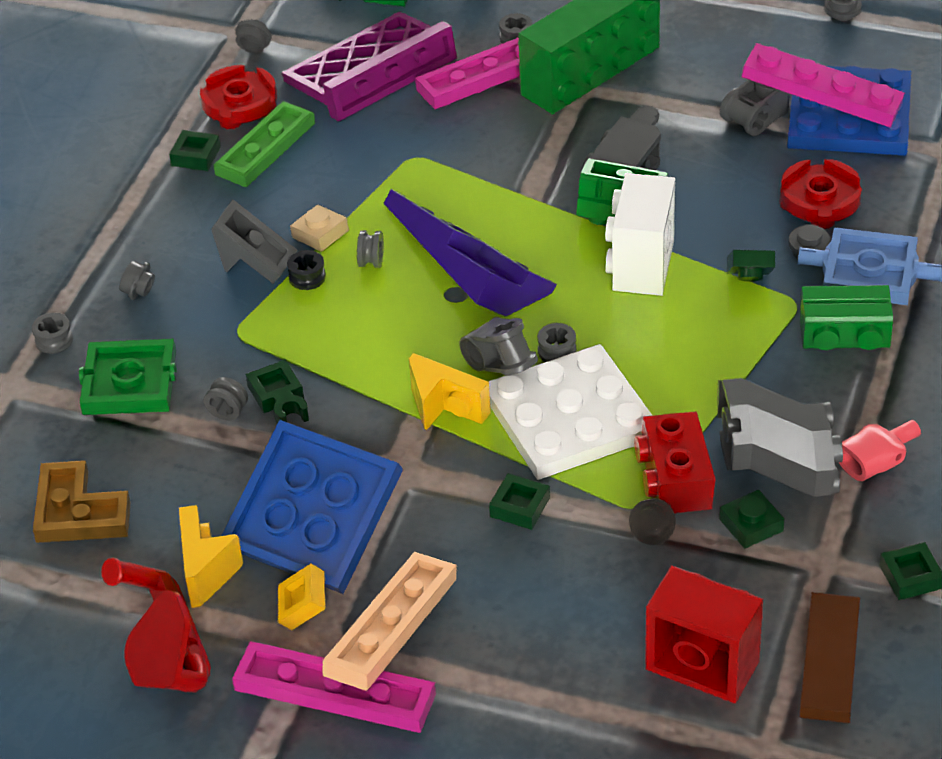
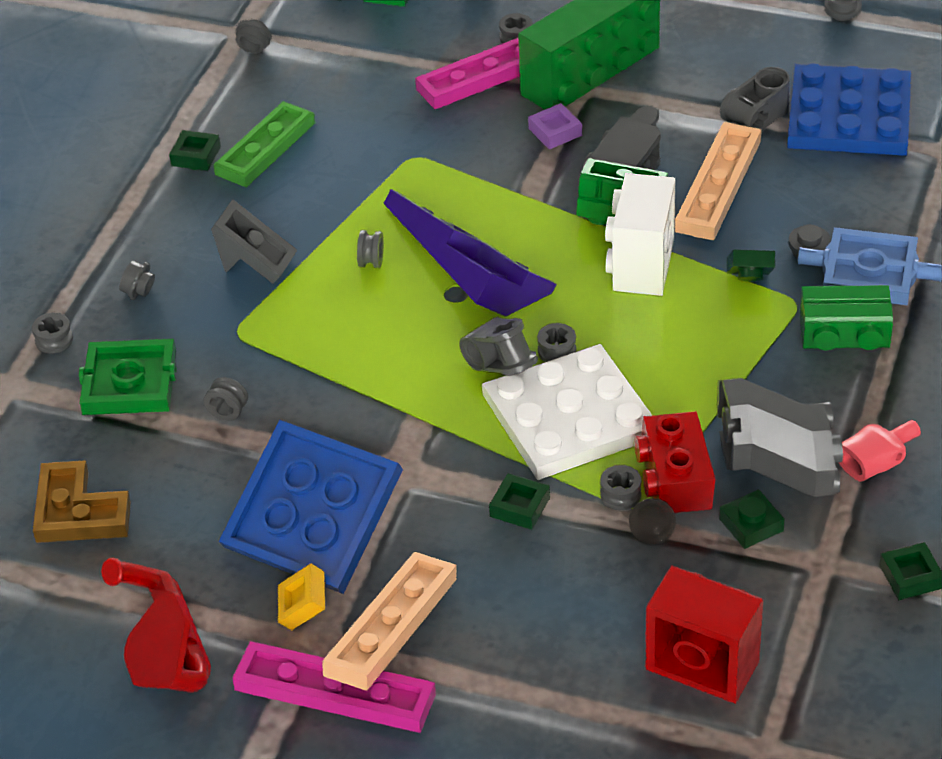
yellow slope [179,505,243,608] -> none
red plate [200,65,277,129] -> none
dark green plate [245,359,309,424] -> none
magenta fence [282,11,457,122] -> none
black bush [287,250,326,290] -> none
tan plate [290,205,349,252] -> none
yellow slope [409,353,491,430] -> none
dark pink plate [742,43,905,128] -> none
red plate [780,159,862,229] -> none
reddish brown tile [799,592,860,723] -> none
none -> medium lavender plate [528,103,582,149]
none -> dark grey bush [600,465,641,511]
none -> light nougat plate [675,122,761,241]

